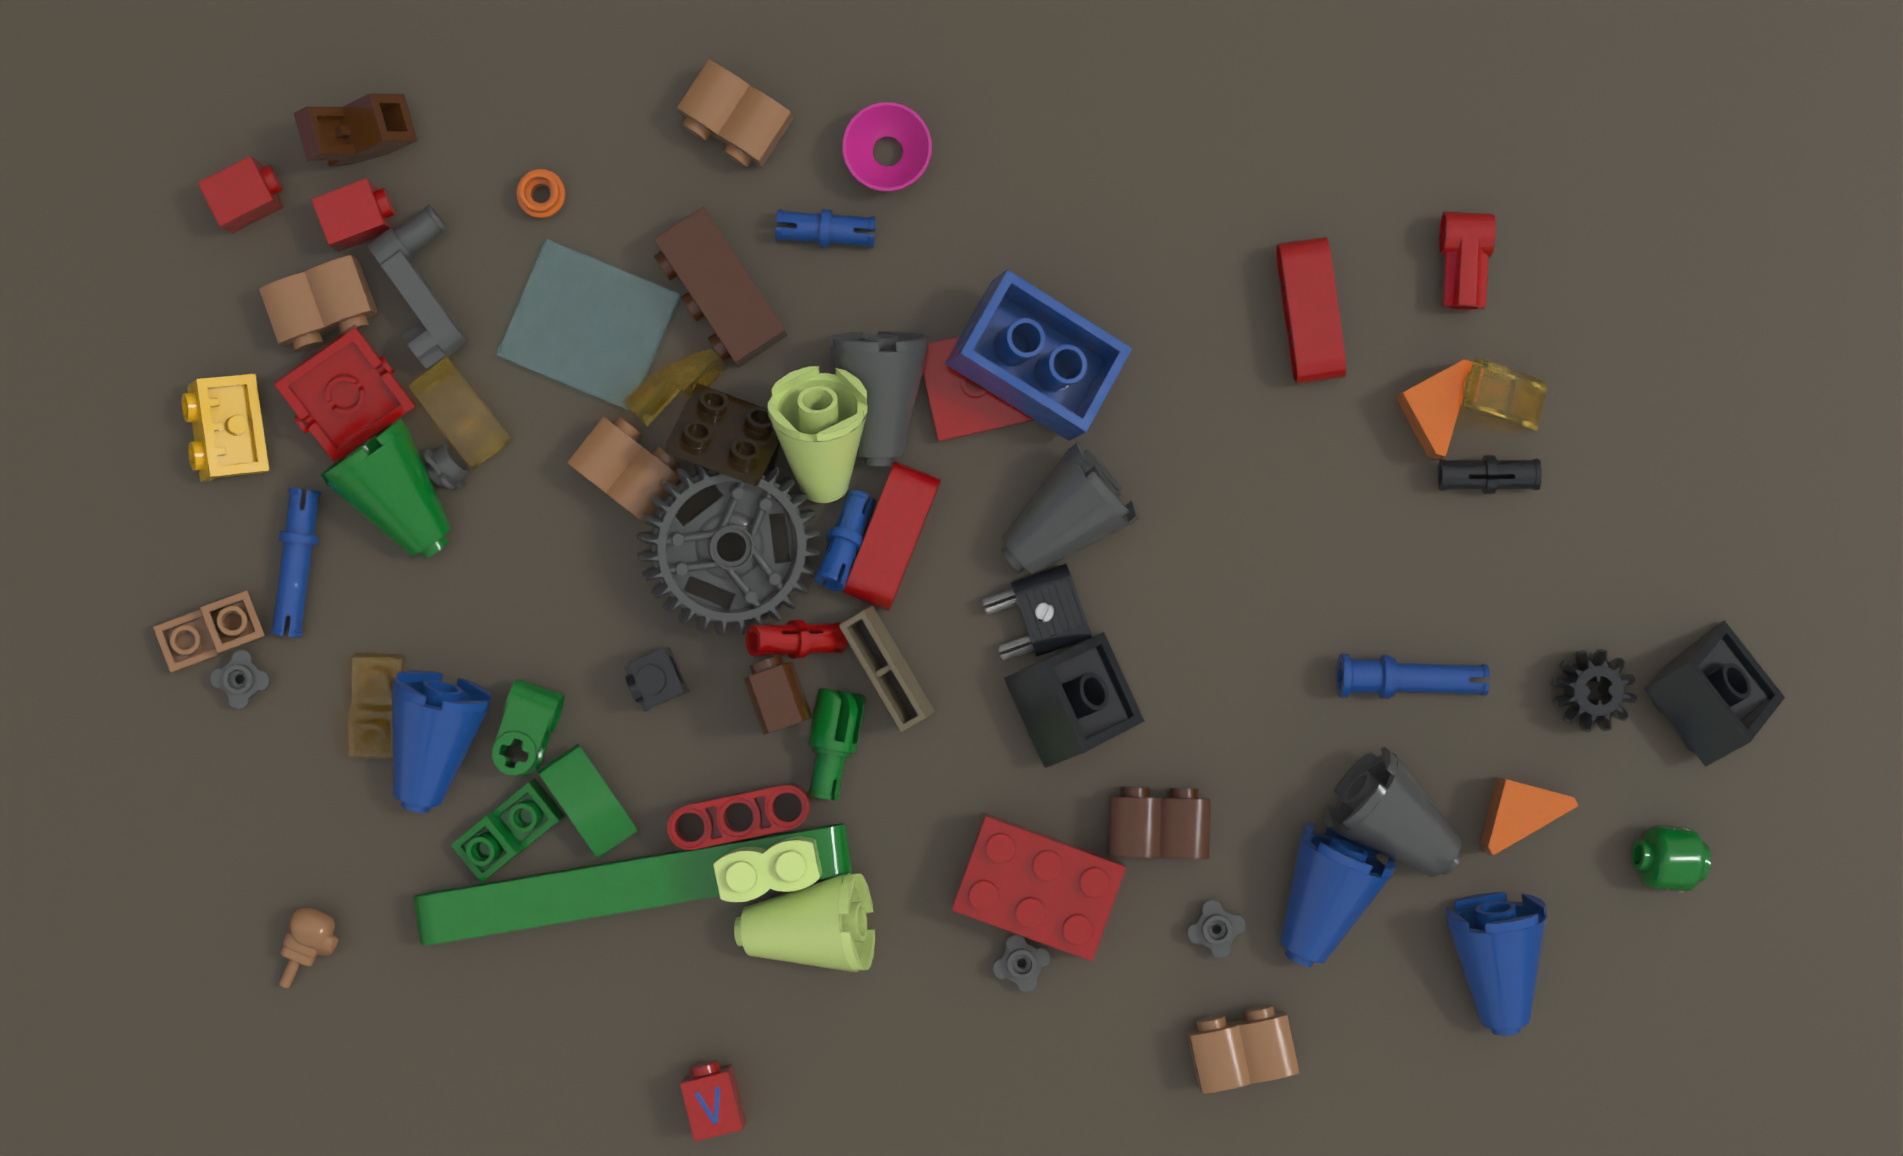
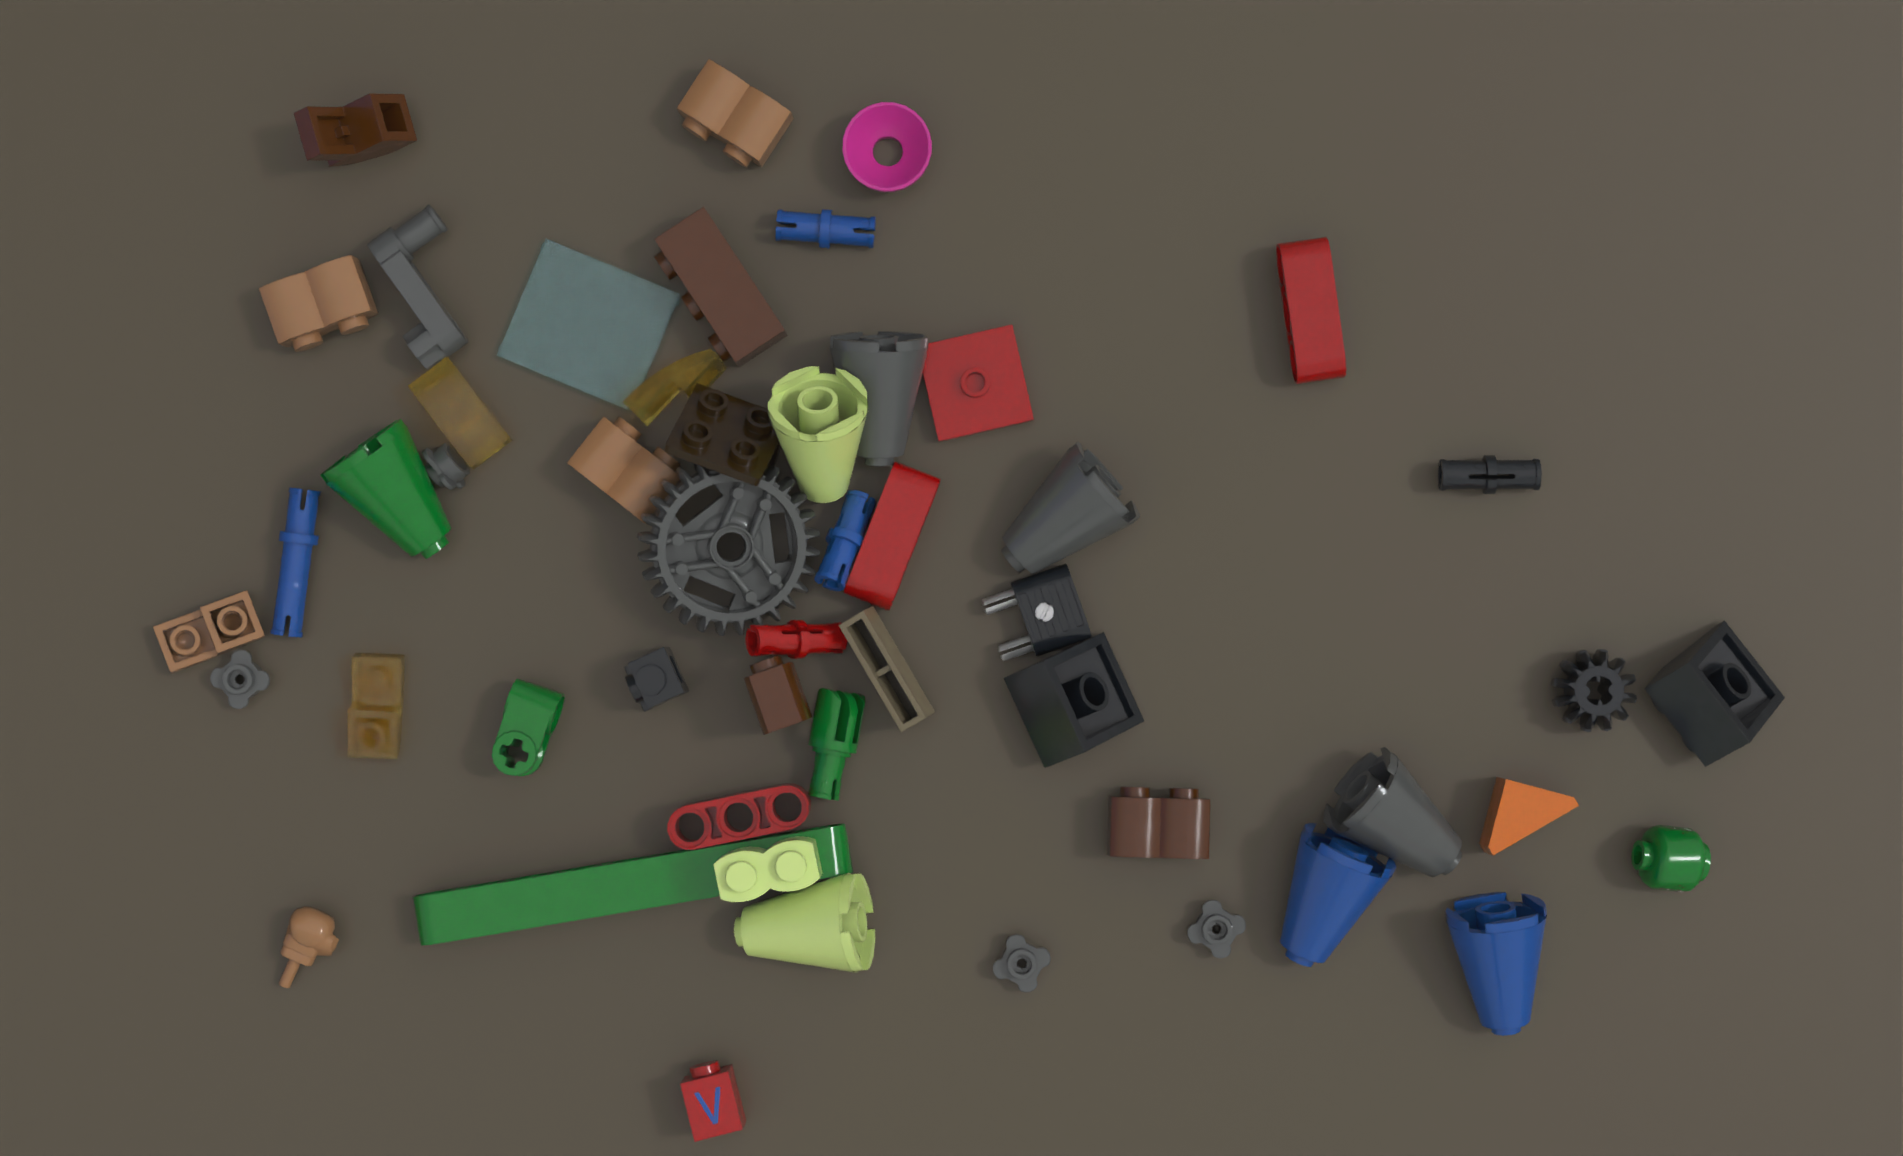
yellow bracket [181,374,269,482] -> none
red brick [198,156,284,234] -> none
red plate [274,324,415,463] -> none
red brick [311,178,395,252] -> none
blue cone [391,670,491,813] -> none
green slope [451,779,565,883] -> none
orange plate [516,169,566,219] -> none
green slope [537,744,638,859] -> none
blue brick [945,269,1133,441] -> none
red brick [952,813,1126,962] -> none
medium nougat brick [1187,1005,1300,1094] -> none
blue pin [1336,653,1490,699] -> none
orange slope [1395,359,1473,460] -> none
red piece [1439,211,1496,310] -> none
clear yellow slope [1463,358,1548,431] -> none

